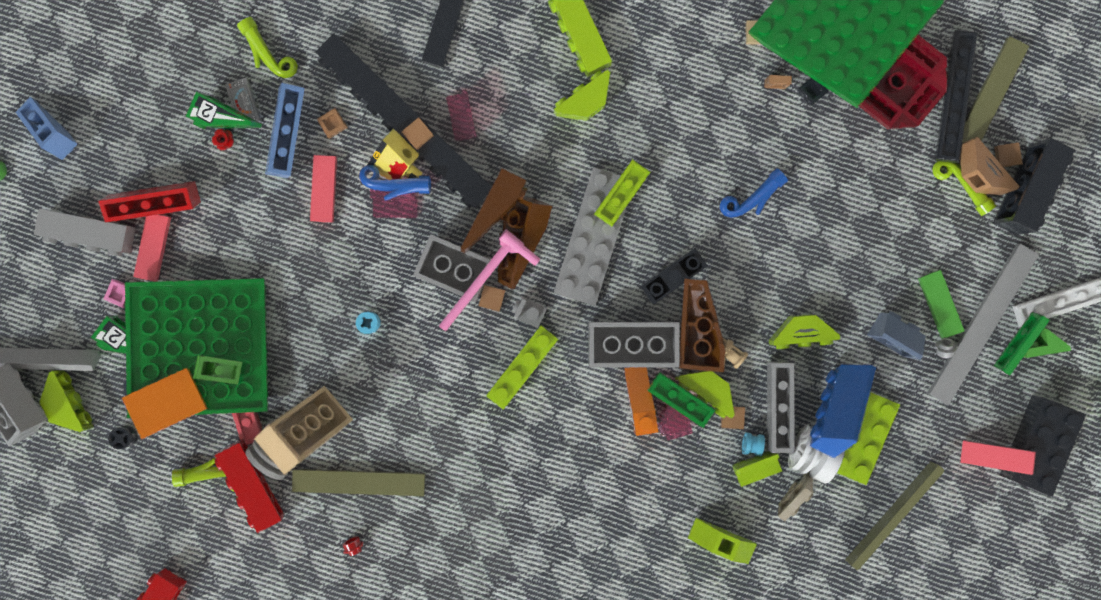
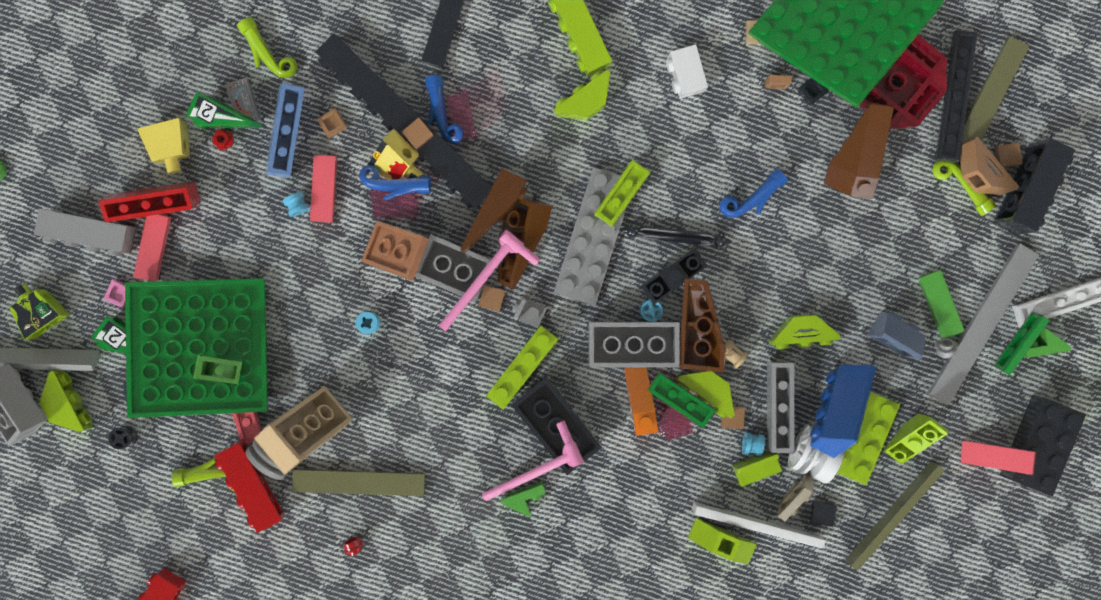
medium blue slope [15,97,77,160] -> none
orange tile [122,368,208,439] -> none
none -> torso [10,284,70,340]
none -> light yellow torso [137,118,190,174]
none -> medium azure wheel [282,192,310,217]
none -> nougat plate [361,221,429,281]
none -> blue plant [425,75,463,144]
none -> bright pink bar [482,421,584,501]
none -> bright green slope [501,480,546,517]
none -> black brick [511,376,602,475]
none -> black wheel [621,222,731,249]
none -> medium azure wheel [639,300,663,322]
none -> white brick [666,45,708,99]
none -> white tile [692,502,826,548]
none -> black tile [810,500,837,527]
none -> reddish brown wedge [824,102,894,199]
none -> lime slope [884,413,949,464]

